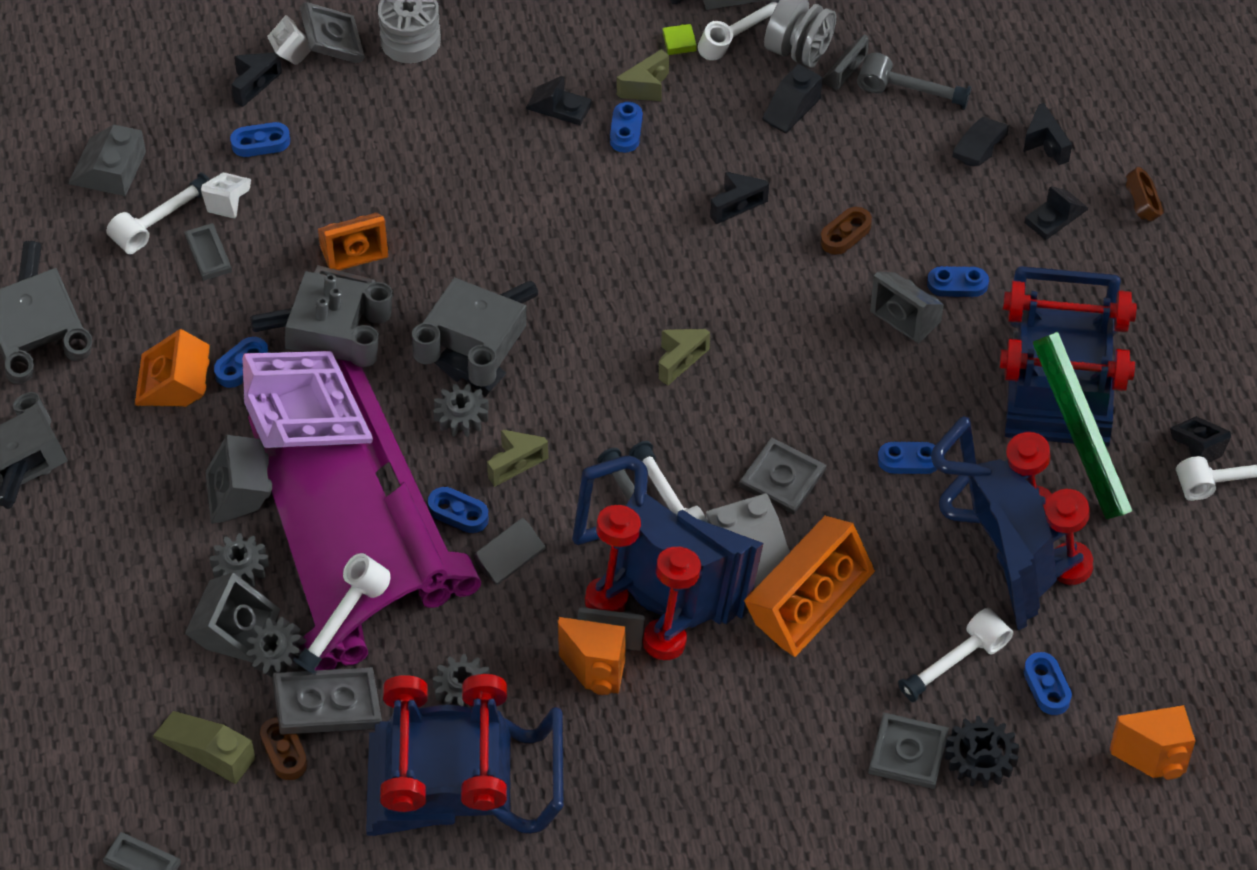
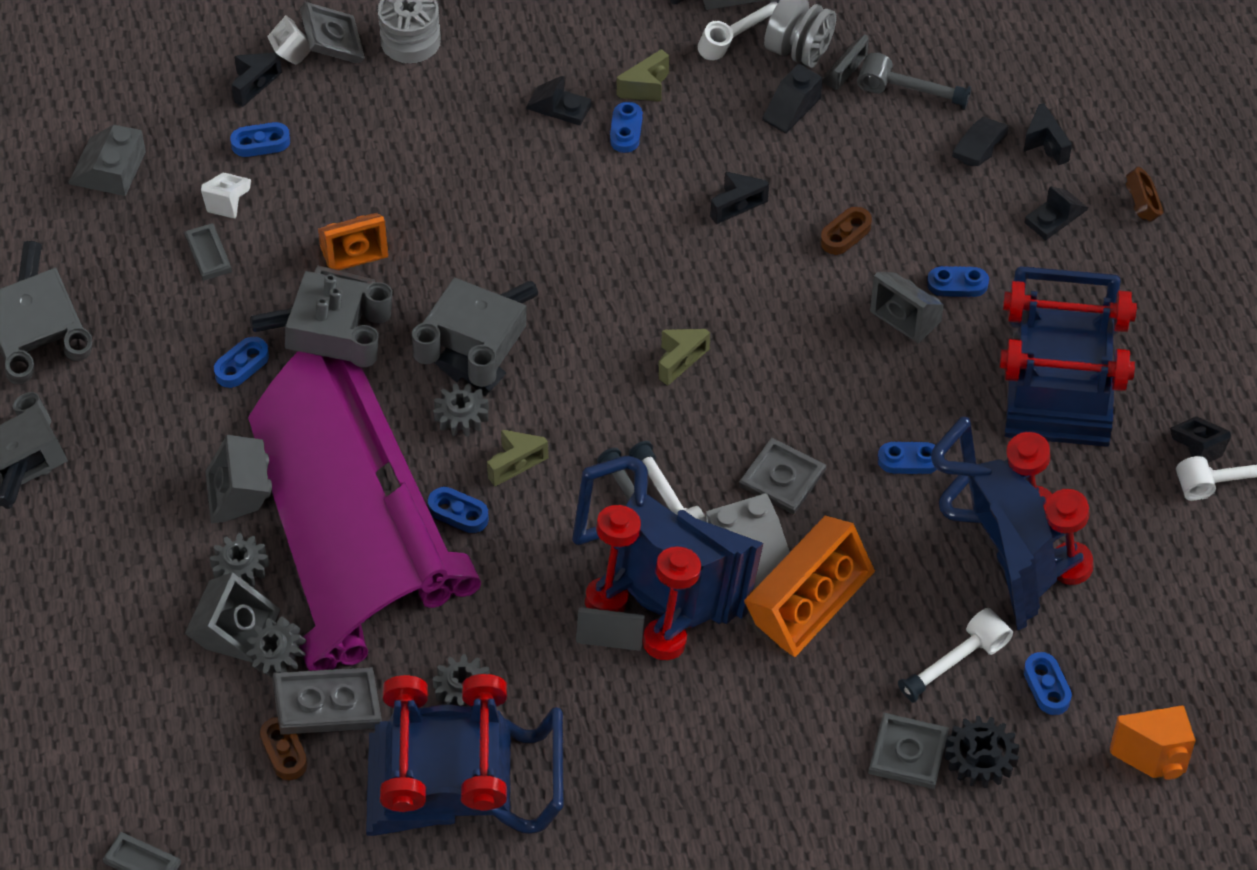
white piece [106,172,210,254] -> none
orange slope [135,329,210,407] -> none
olive slope [153,711,255,784] -> none
lavender slope [242,351,373,448] -> none
white piece [293,553,390,675] -> none
dark grey slope [475,518,546,585] -> none
orange slope [558,617,625,695] -> none
lime tile [663,24,697,55] -> none
green tile [1033,332,1132,520] -> none

